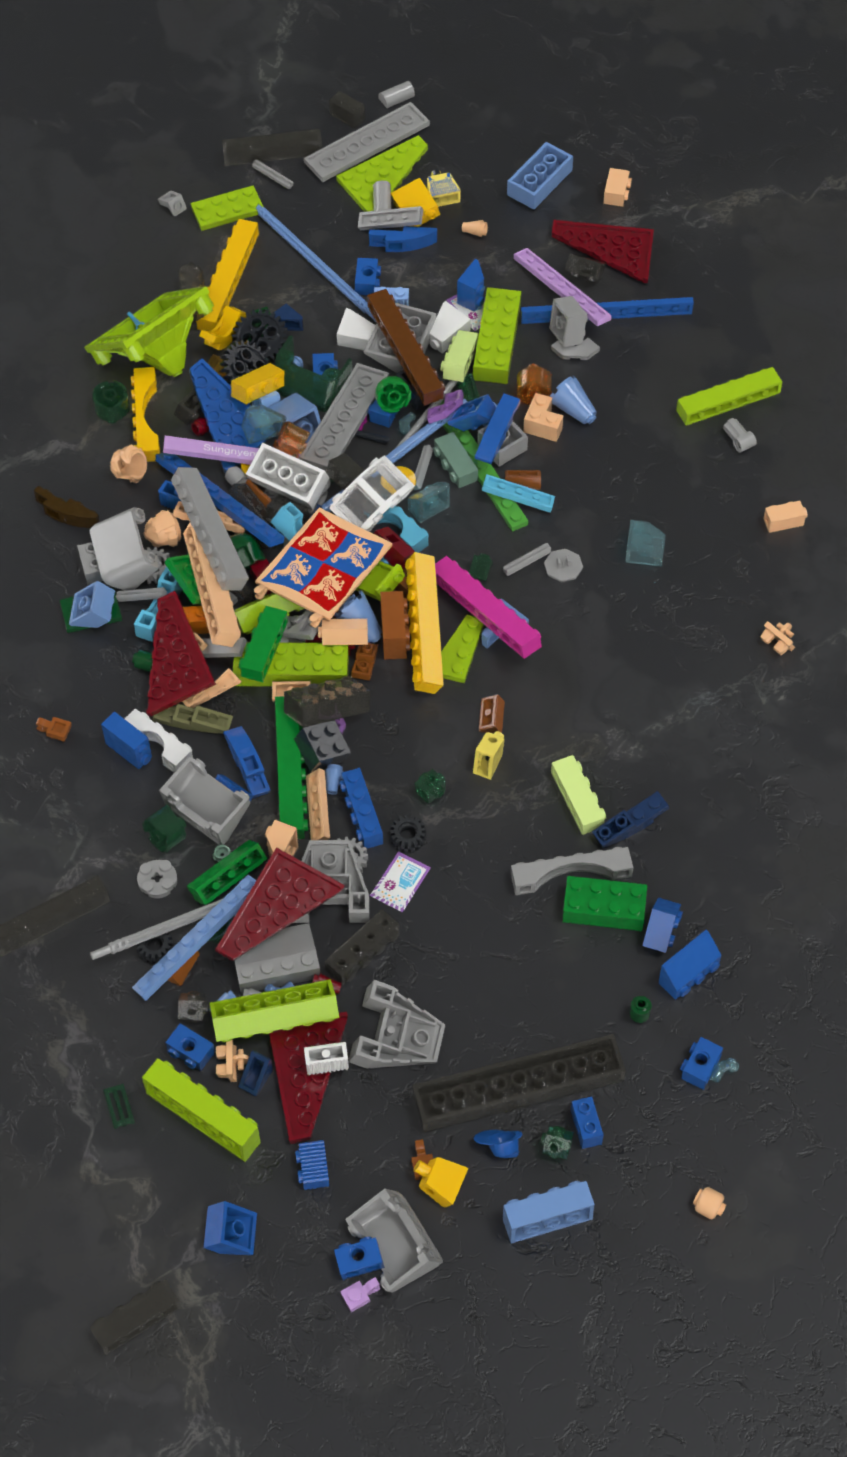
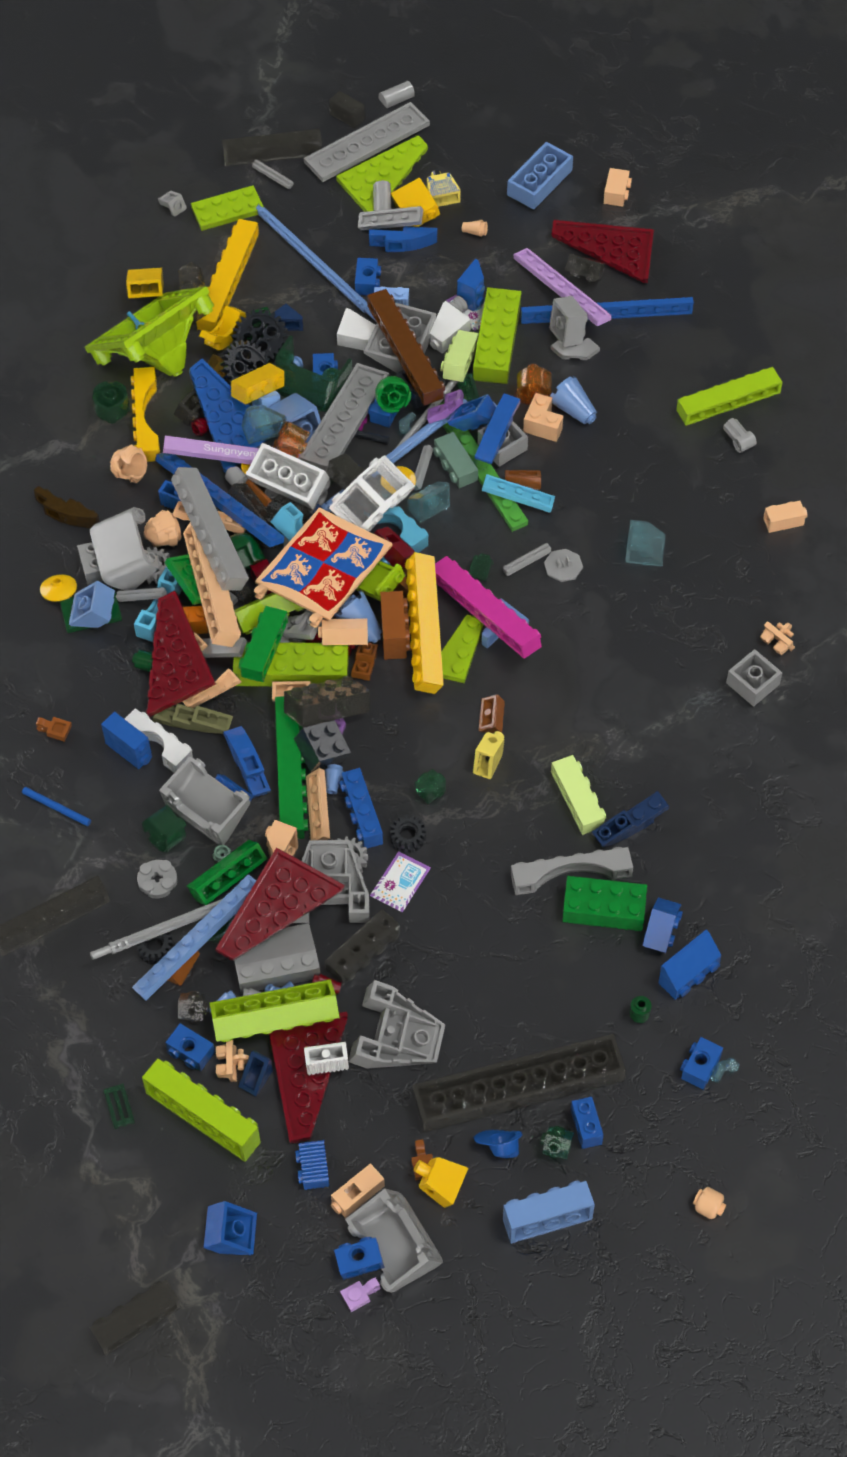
none -> blue bar [22,787,91,826]
none -> yellow dish [40,575,77,602]
none -> yellow brick [126,268,164,298]
none -> light nougat brick [331,1163,385,1218]
none -> light grey wheel [449,296,468,312]
none -> light grey brick [726,649,782,707]

